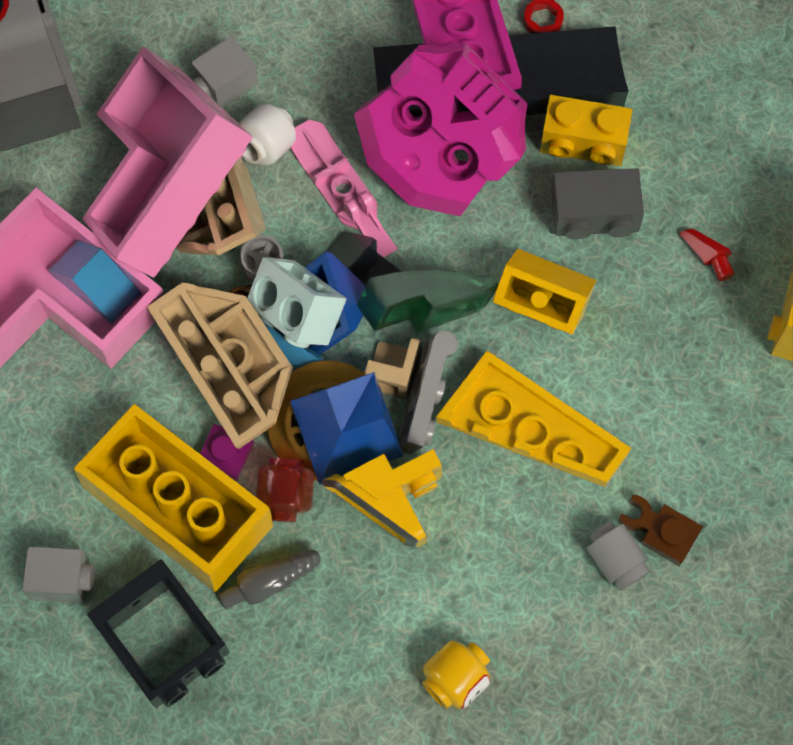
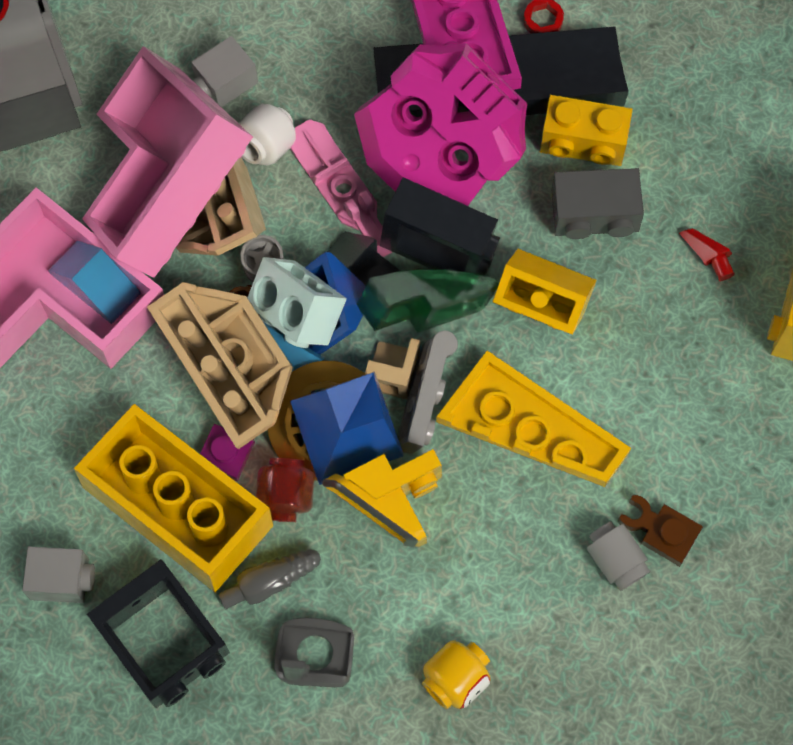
none -> dark grey piece [275,617,354,688]
none -> black window [380,177,500,277]

